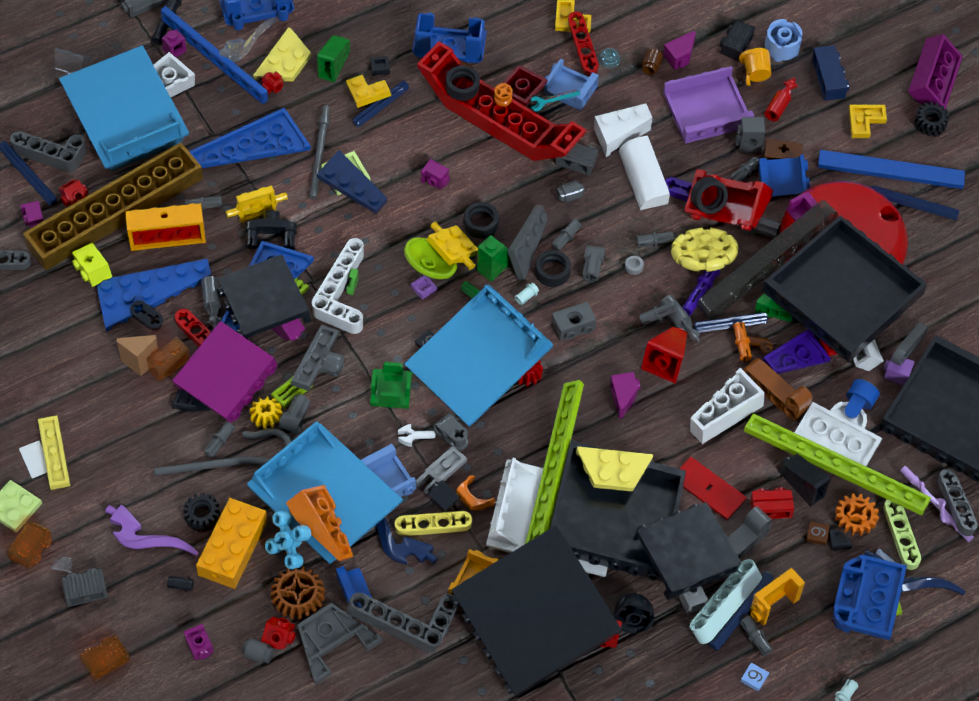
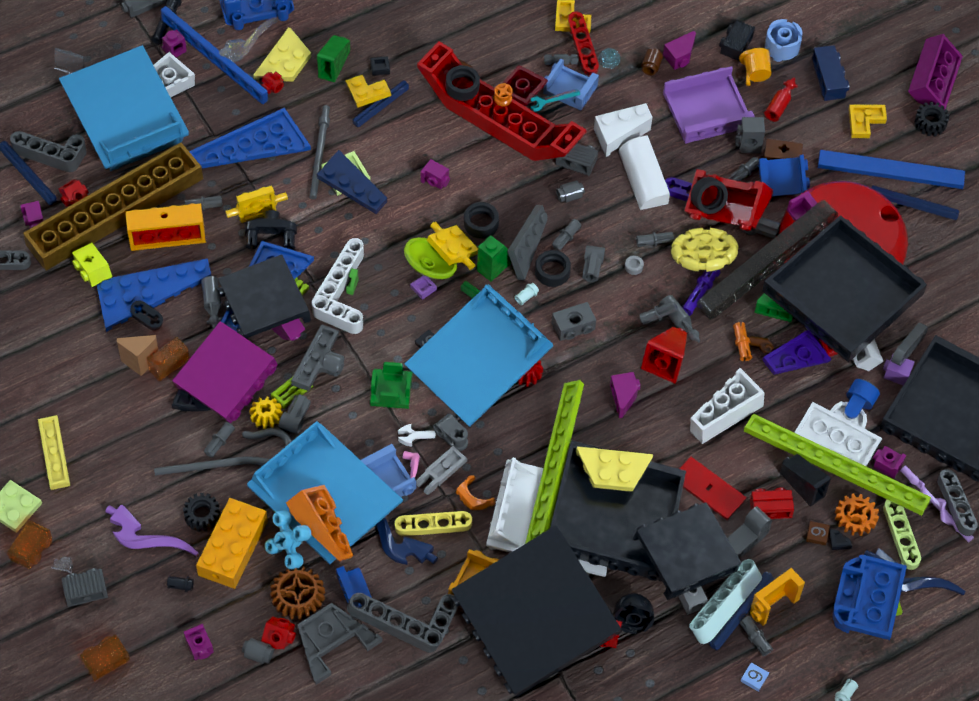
white sticker [19,441,47,478] -> none
red beam [175,309,211,347] -> none
blue container [412,13,487,63] -> none
black brick [427,480,459,513] -> none
axle [693,312,768,333] -> none
dark orange beam [743,358,812,421] -> none
none -> bright pink bar [403,451,420,478]
none -> dark grey axle [544,54,579,65]
none -> magenta brick [873,446,906,479]

